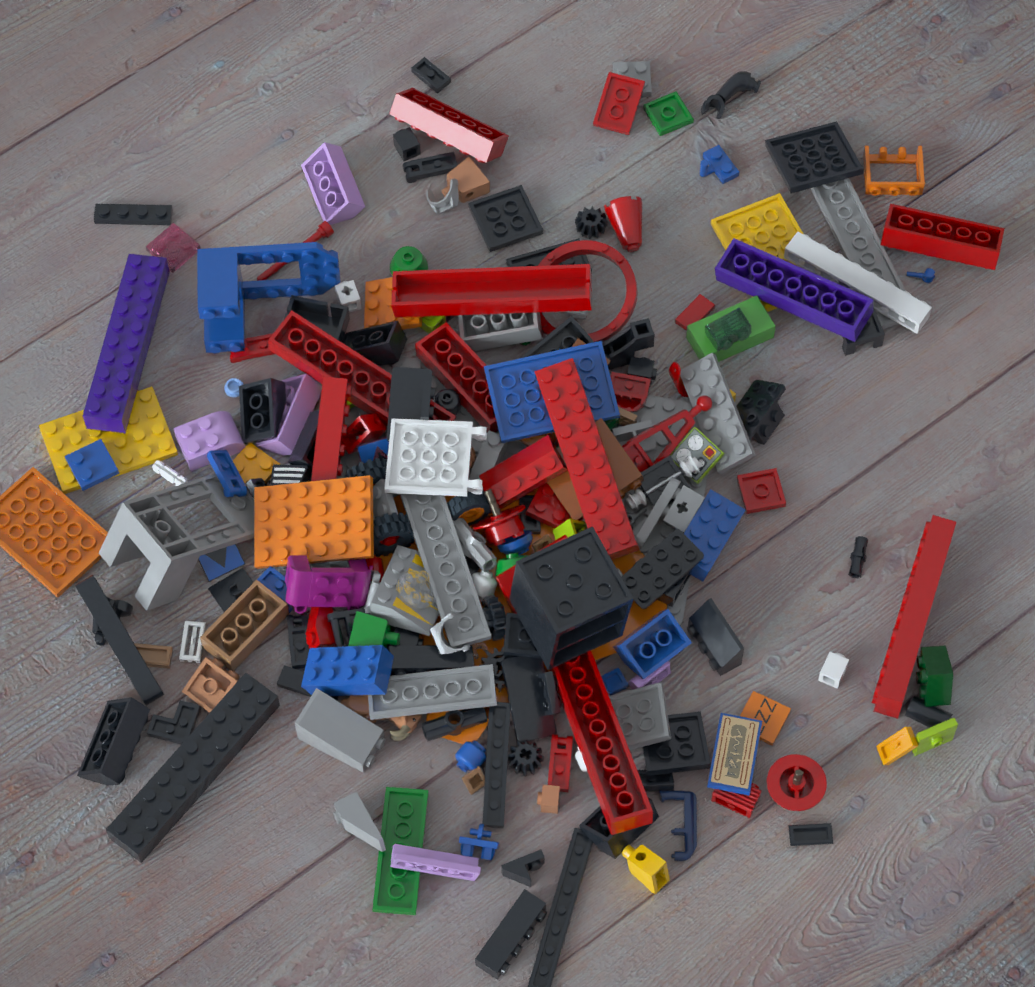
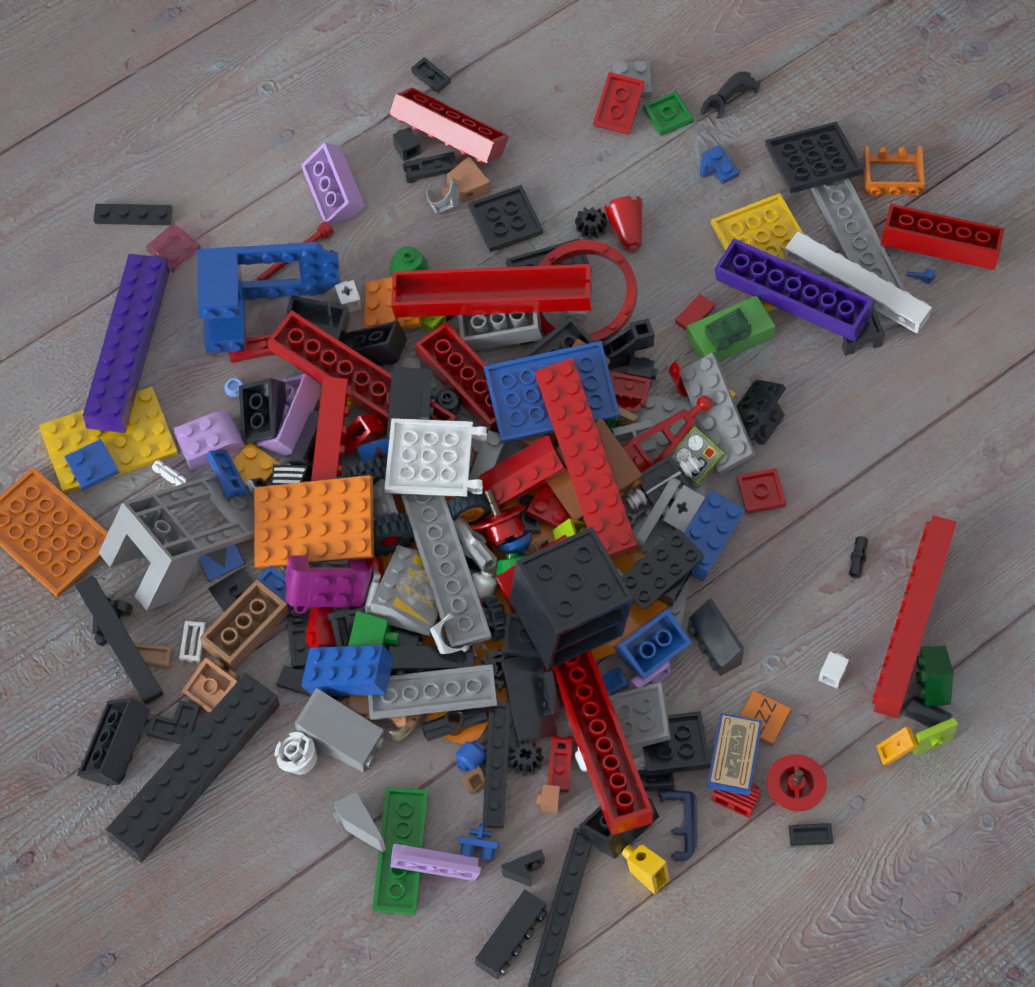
none -> white cone [275,732,317,775]

